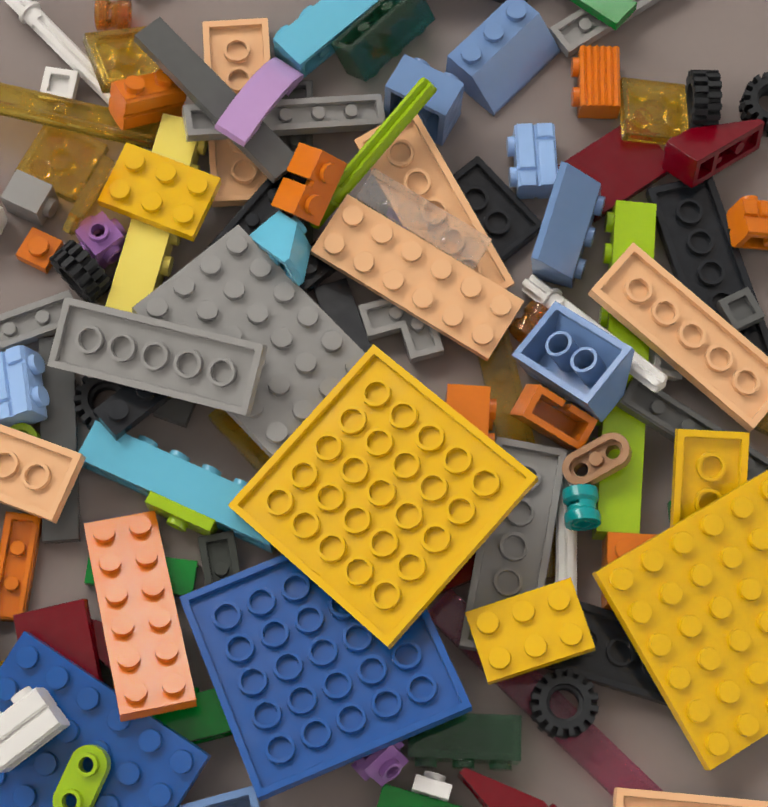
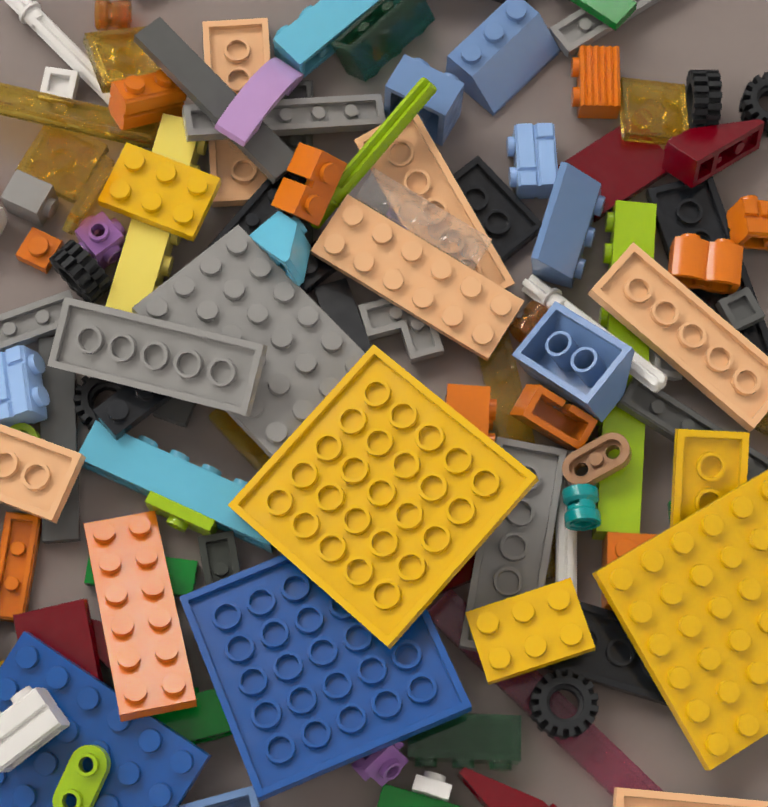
none -> orange brick [668,233,744,294]

